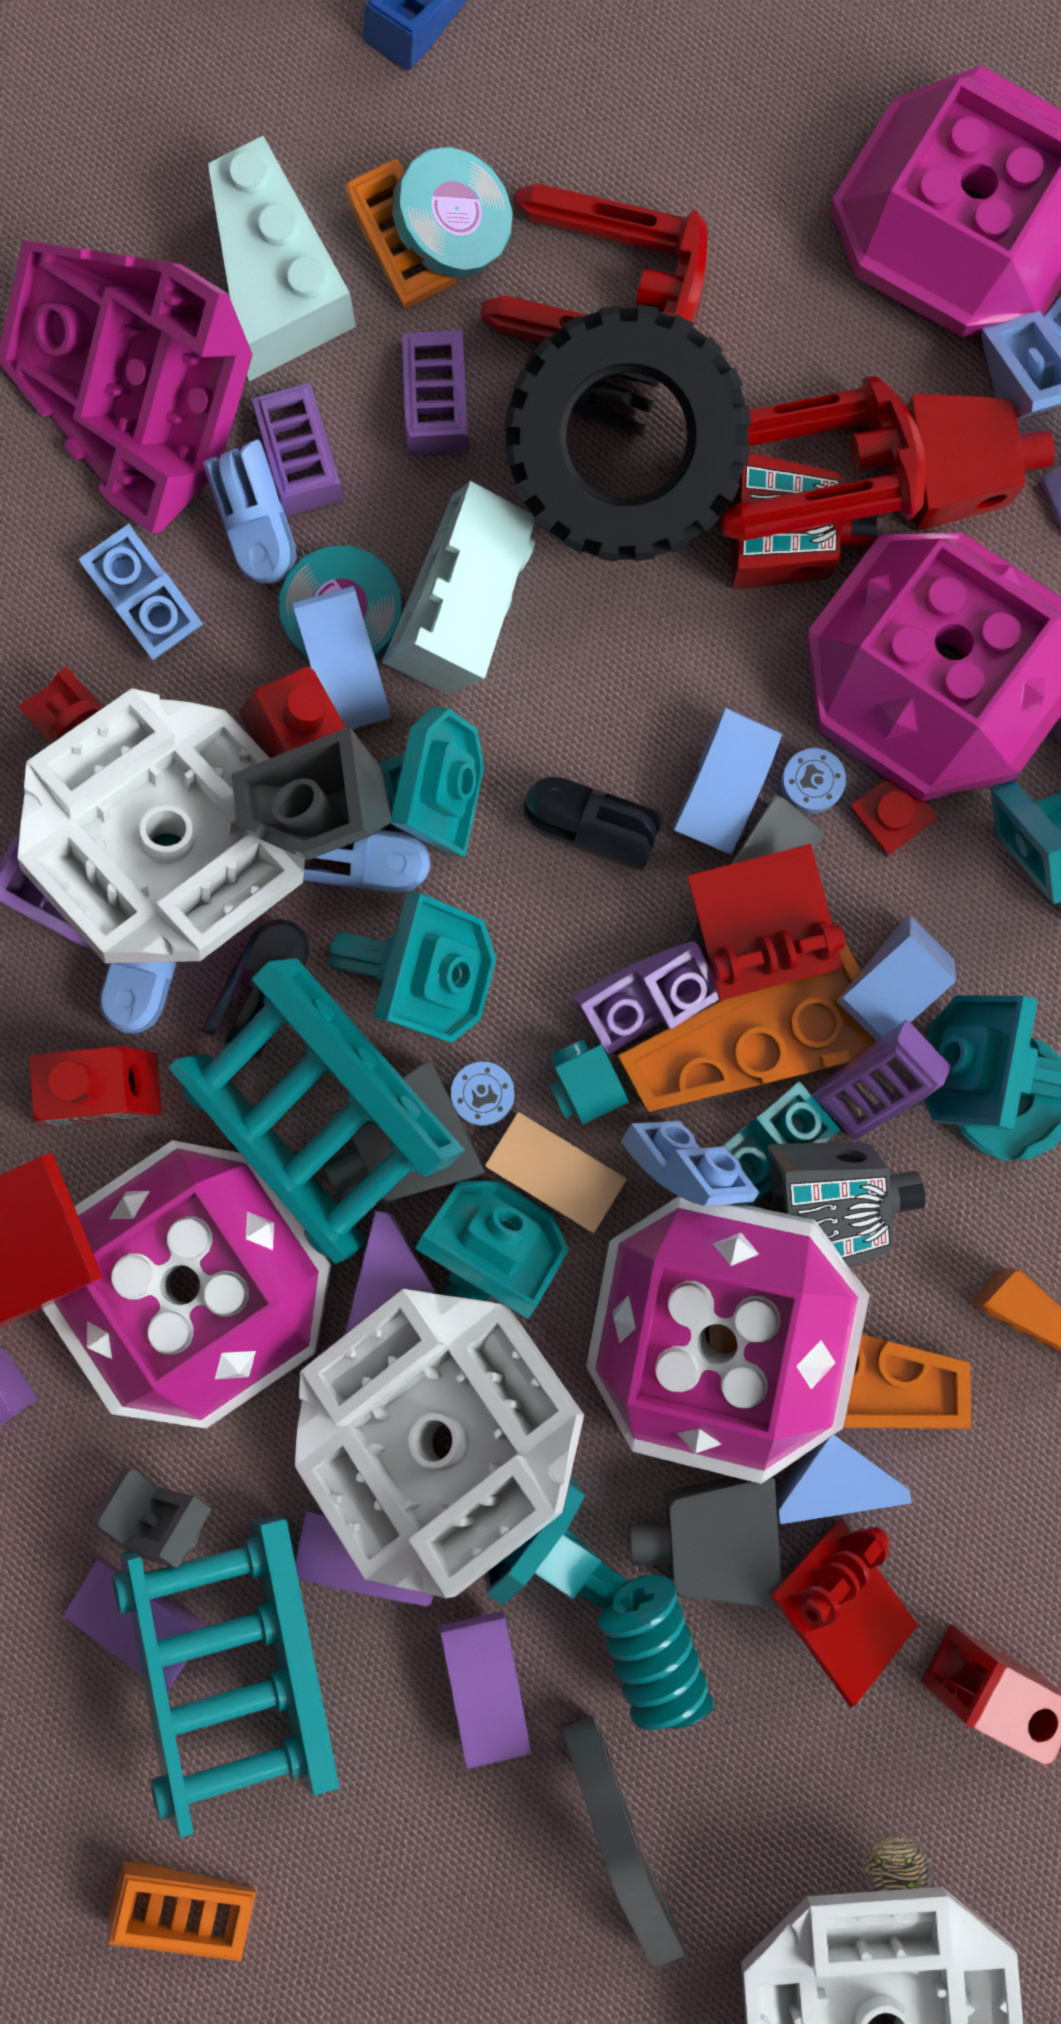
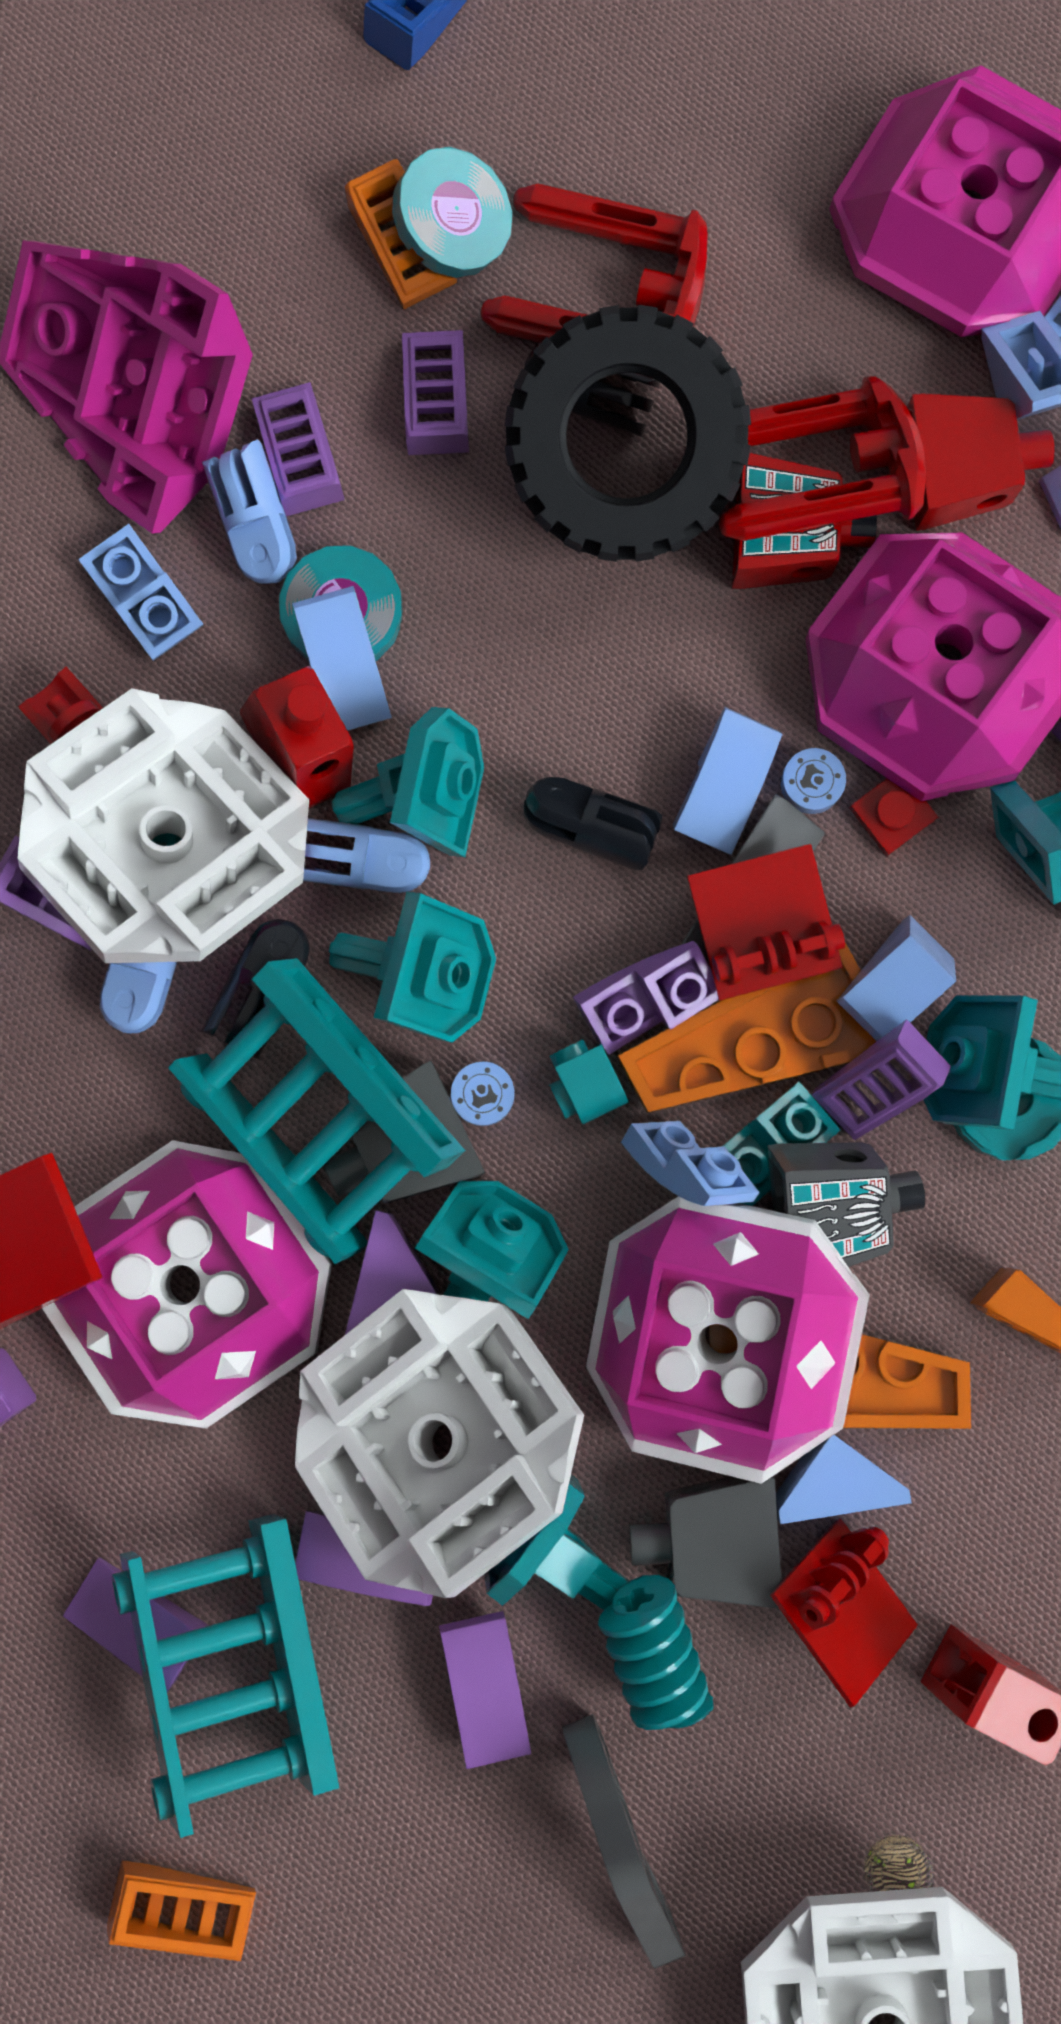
red torso [29,1046,163,1128] -> none
dark grey bracket [91,1468,212,1569] -> none
light aqua wedge [208,136,356,381] -> none
dark grey slope [232,726,392,860] -> none
light aqua wedge [382,481,535,695] -> none
light nougat tile [485,1112,627,1234] -> none

